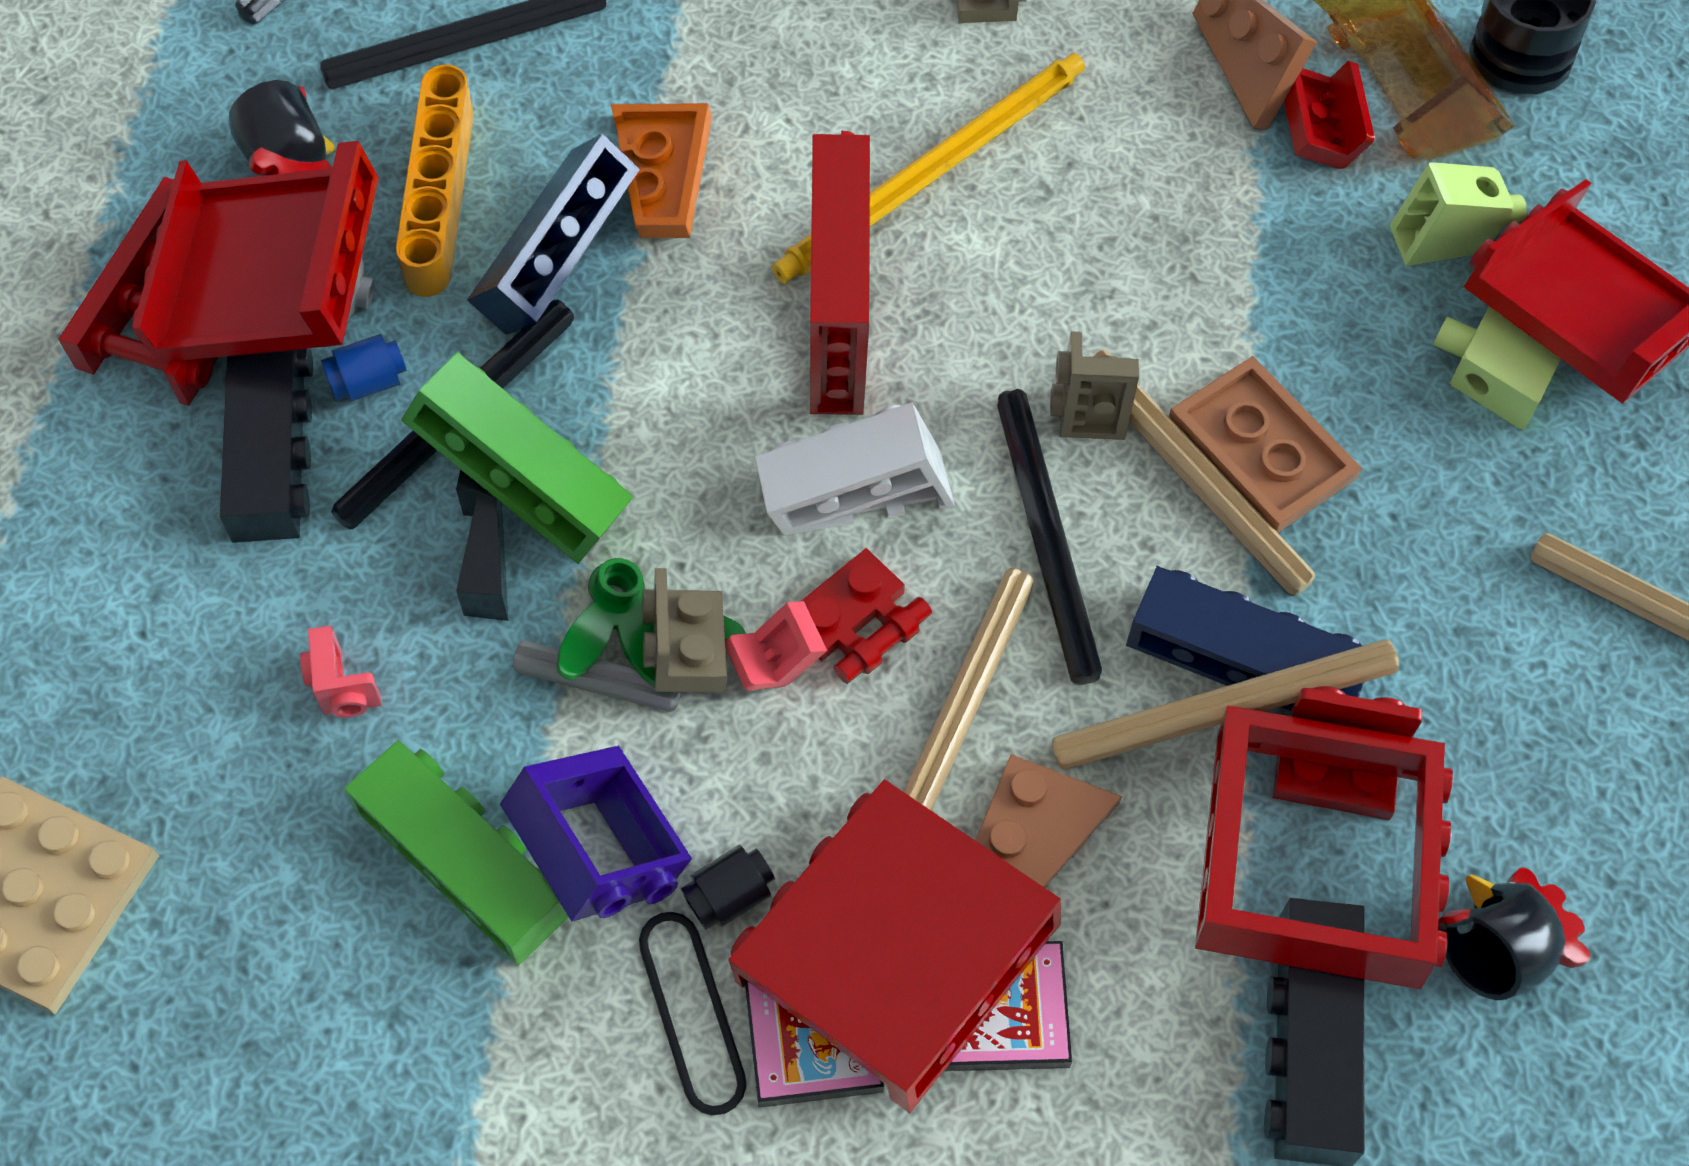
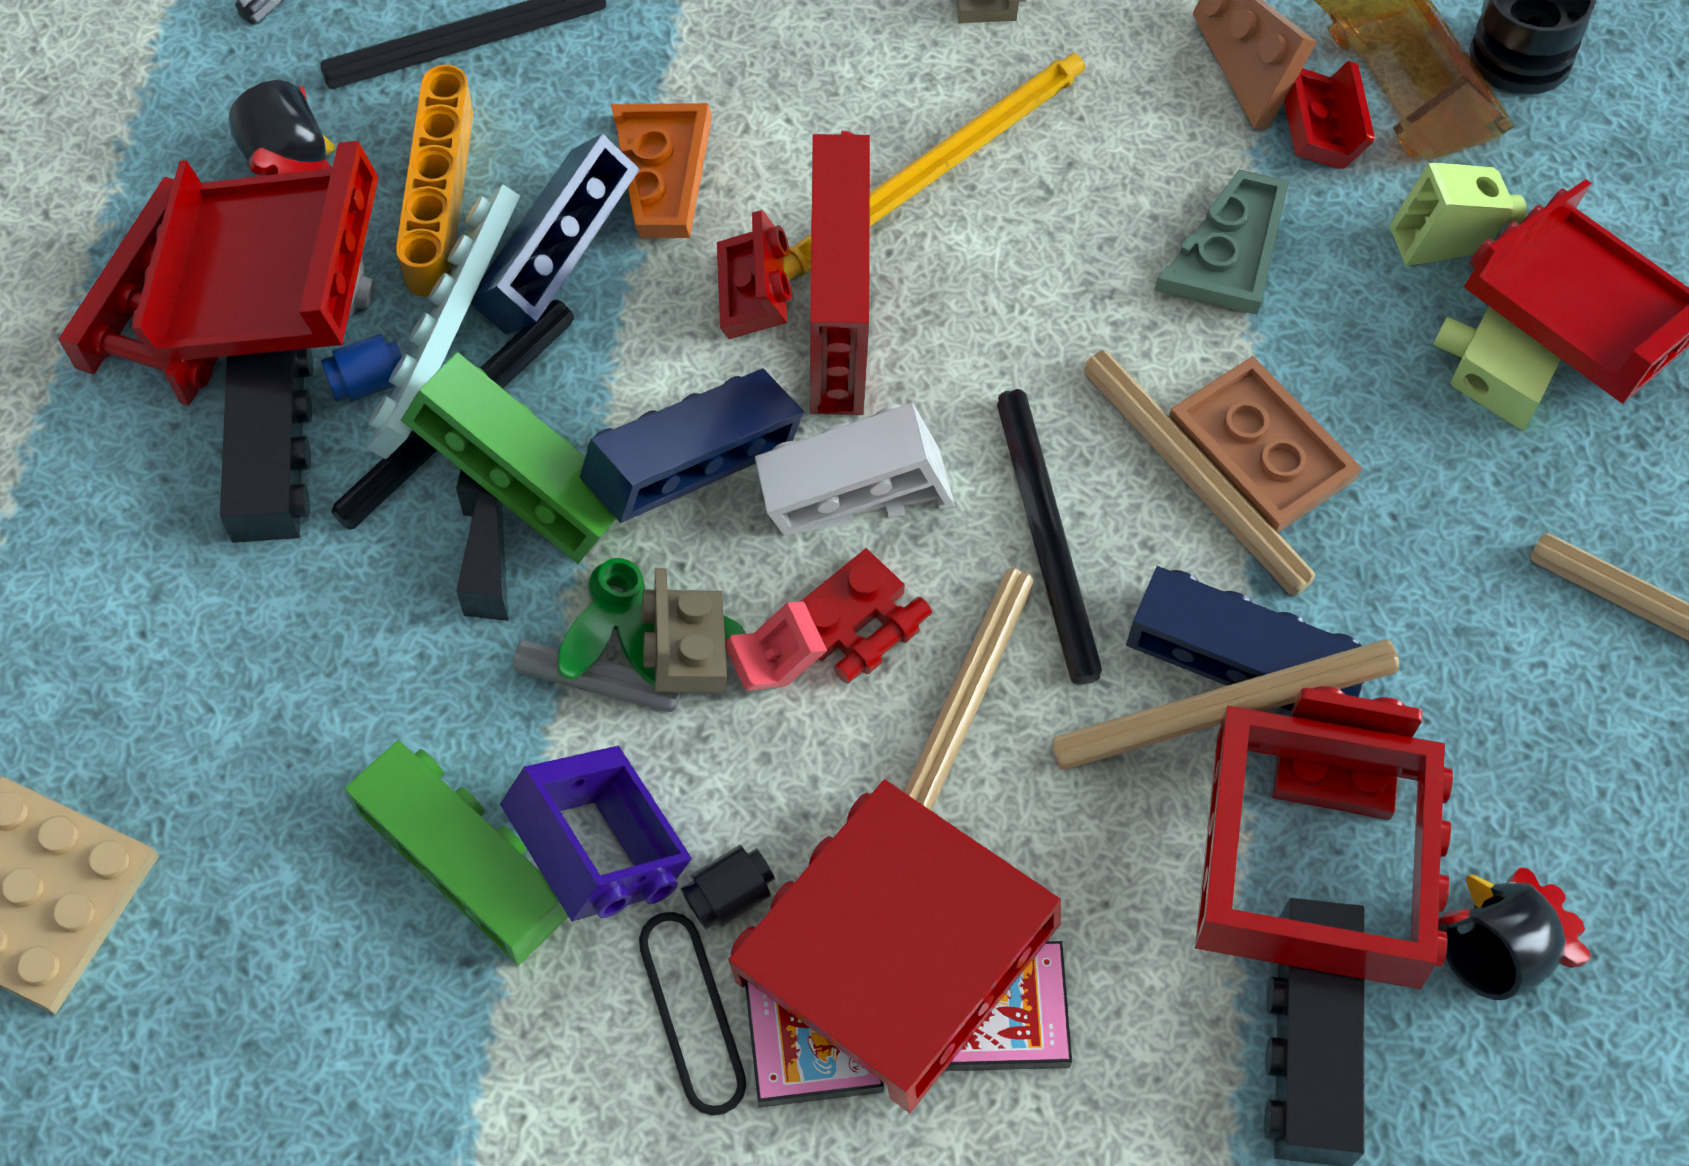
coral bracket [300,625,382,718] -> none
nougat wing [975,754,1122,888] -> none
dark tan bracket [1050,331,1139,440] -> none
none -> light aqua plate [367,184,520,459]
none -> dark blue brick [580,368,804,523]
none -> red bracket [717,210,792,339]
none -> sand green wing [1155,169,1289,315]

